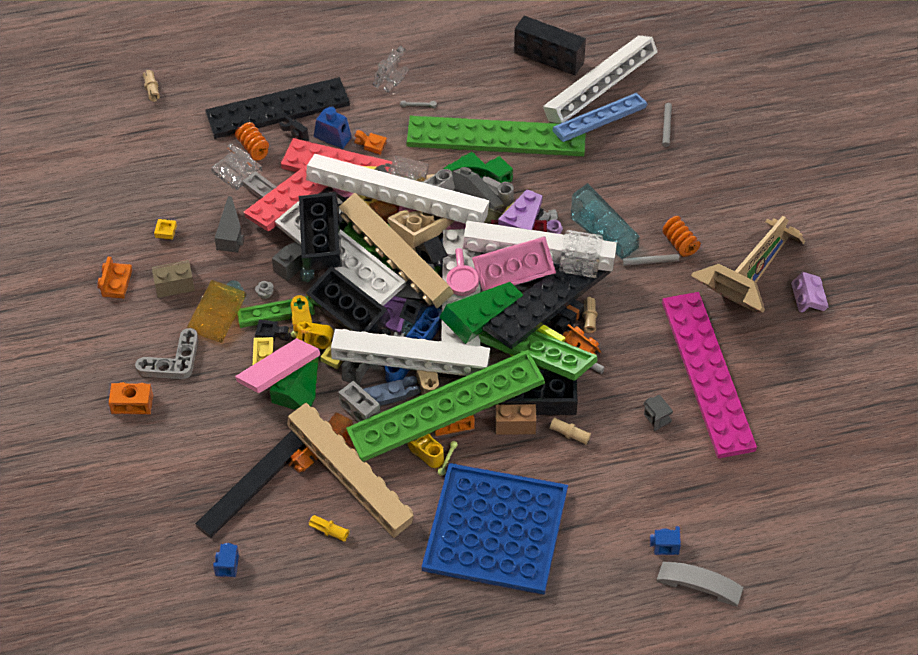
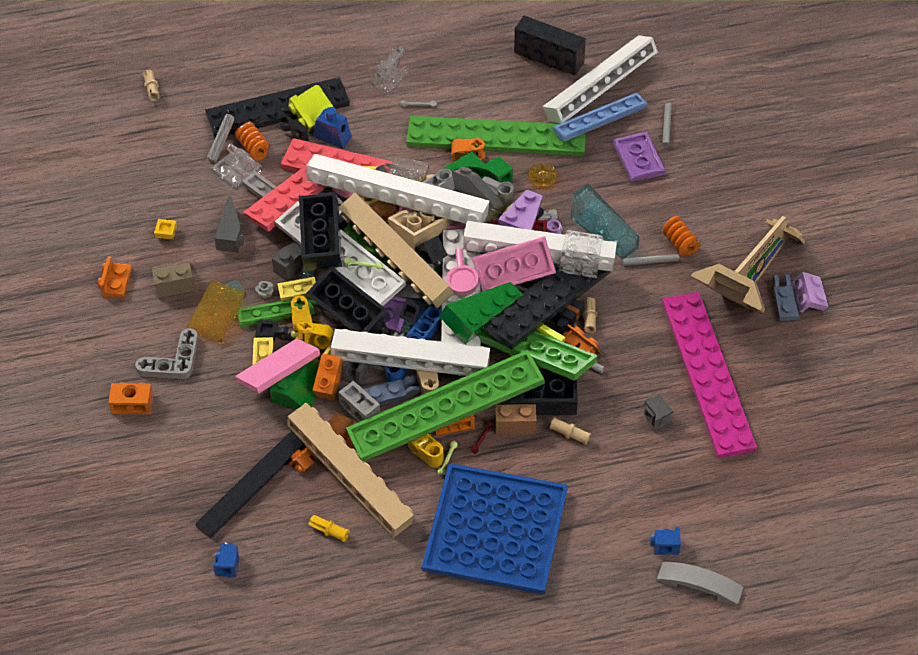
orange plate [354,130,387,155] -> none
none -> light grey axle [207,114,234,163]
none -> light yellow plate [278,277,316,301]
none -> neon yellow bracket [288,85,333,132]
none -> orange brick [313,354,343,401]
none -> yellowish green hinge [344,258,383,270]
none -> orange piece [451,138,486,162]
none -> dark red hinge [471,420,495,454]
none -> clear yellow gear [528,163,557,187]
none -> medium lavender tile [613,132,665,182]
none -> sand blue hinge [772,274,799,321]

